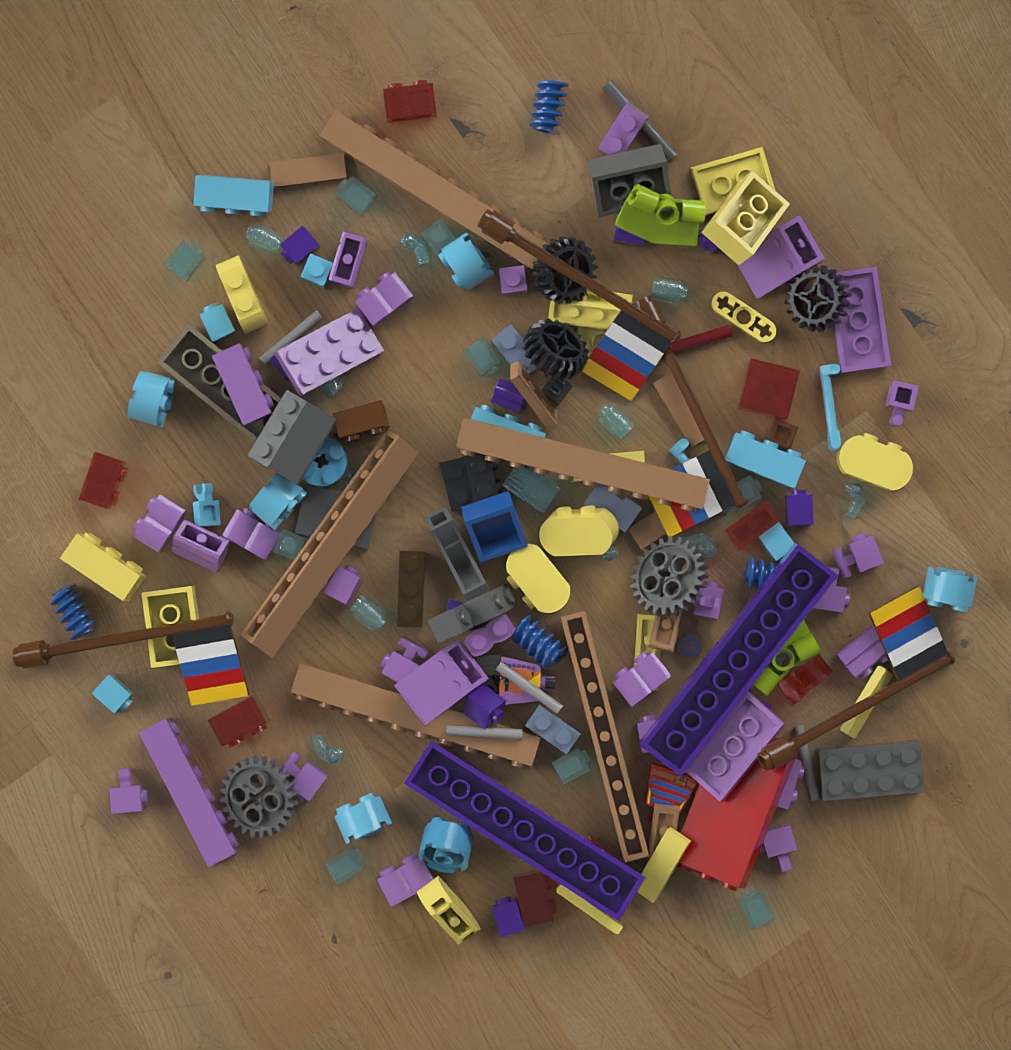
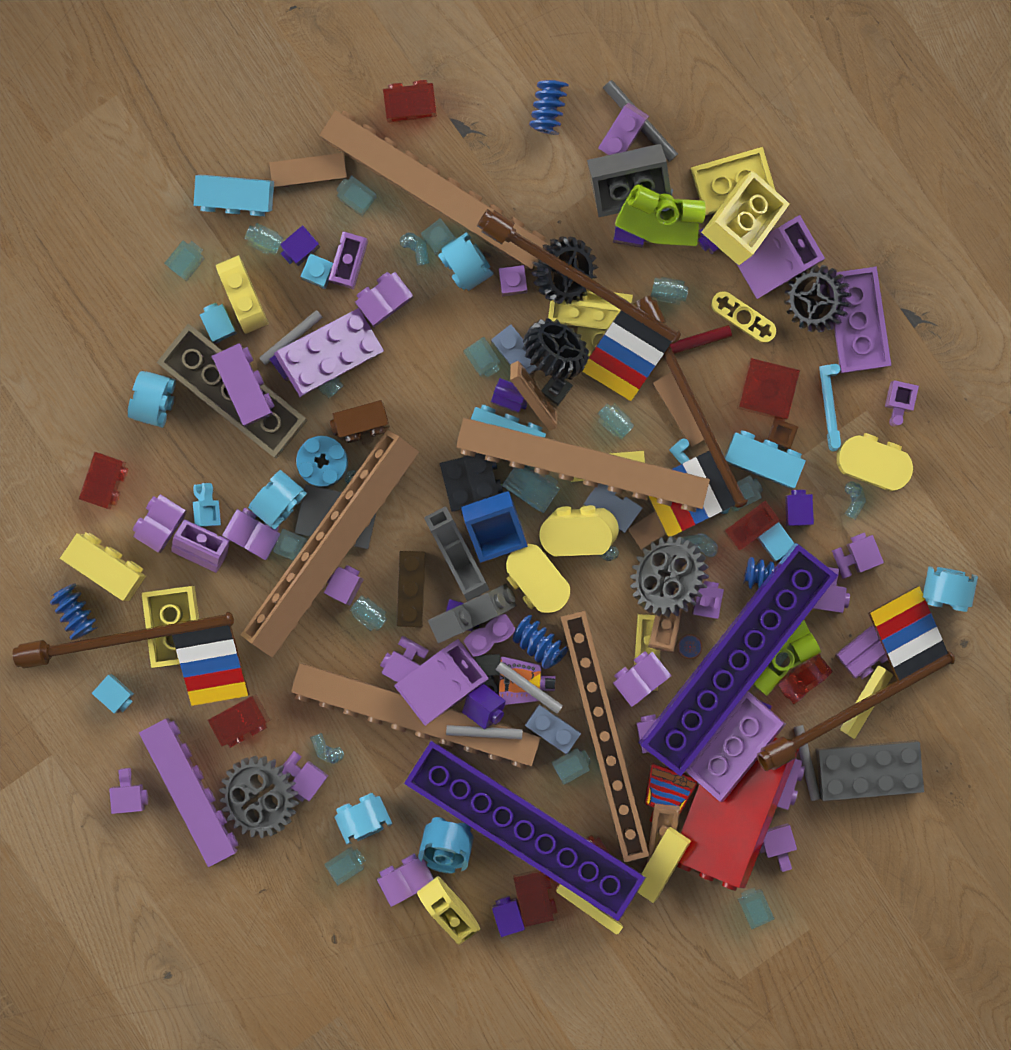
dark grey slope [248,390,337,486] -> none

